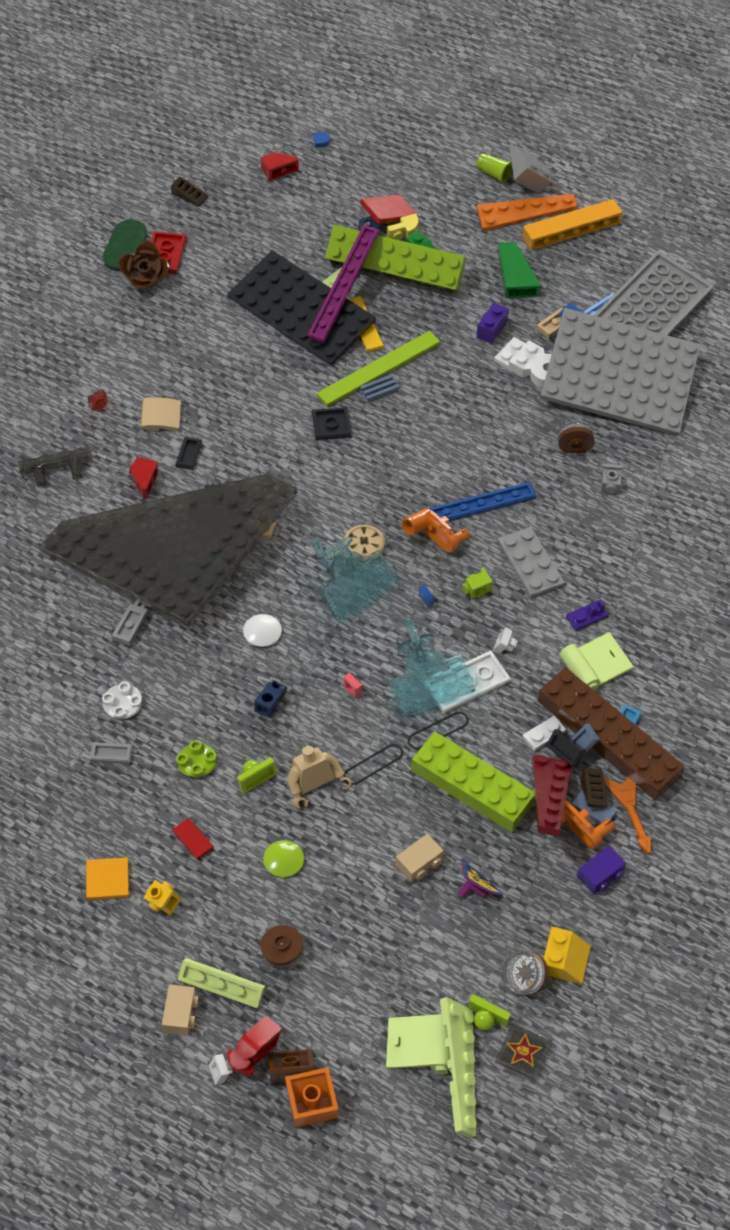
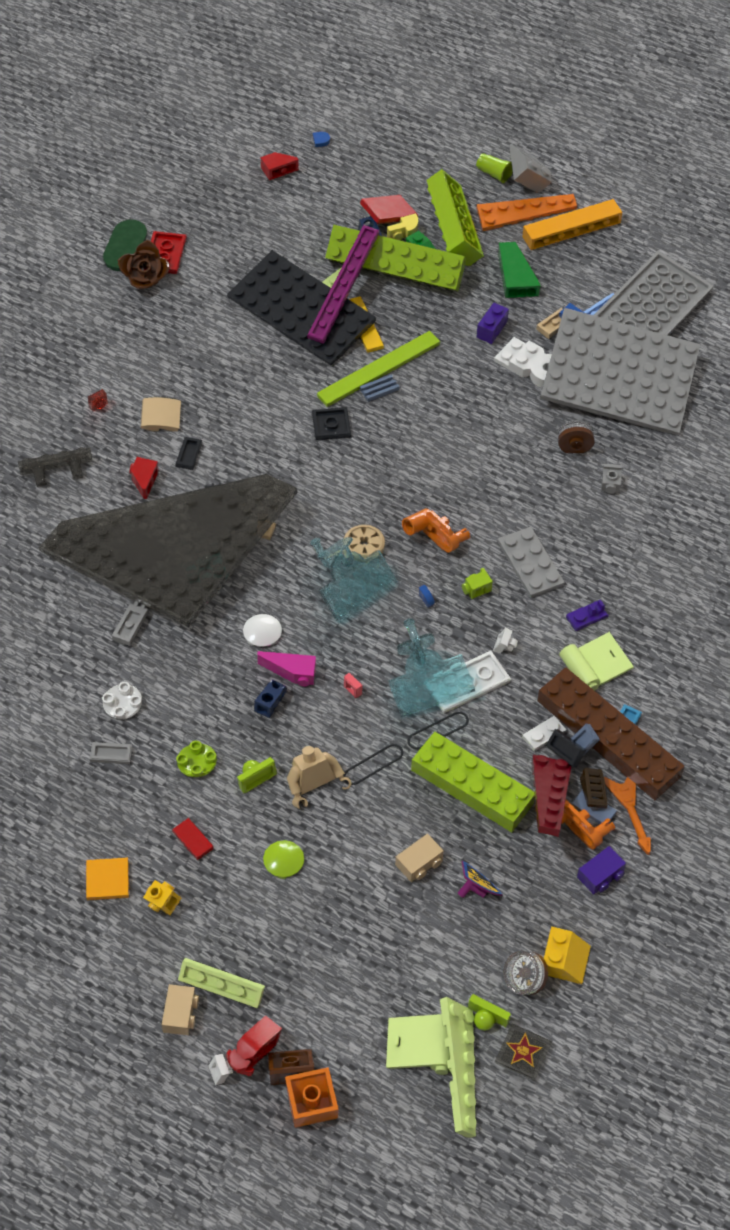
dark brown slope [171,176,208,207] -> none
reddish brown piece [260,925,305,971] -> none
blue tile [428,482,536,521] -> none
none -> dark pink slope [257,651,316,687]
none -> lime brick [426,169,484,266]

